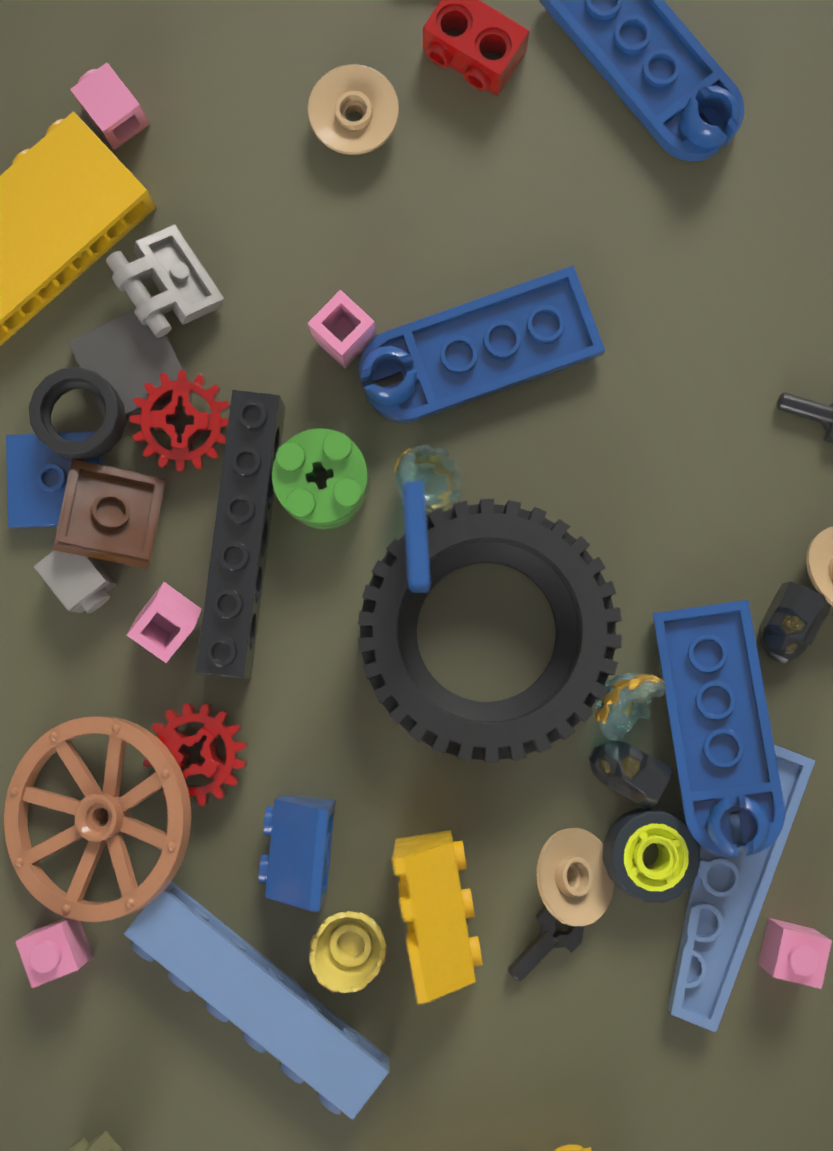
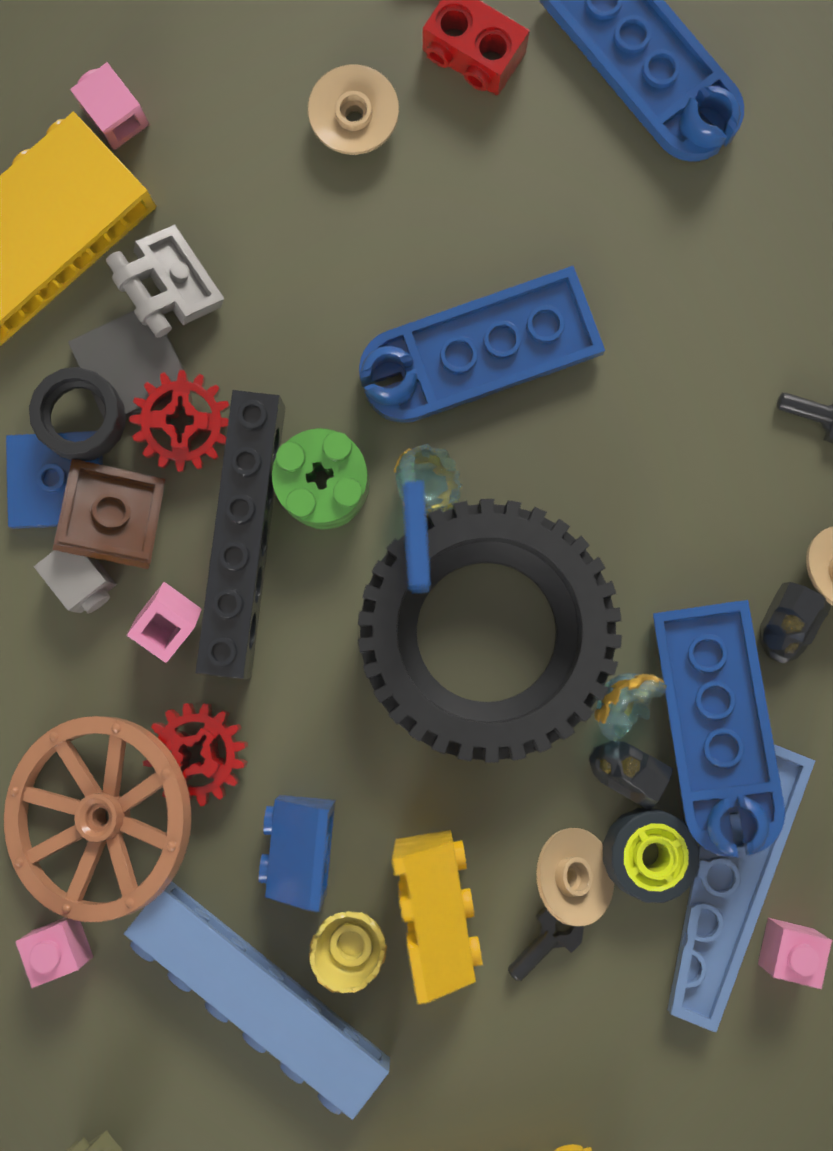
bright pink brick [308,290,377,369] -> none

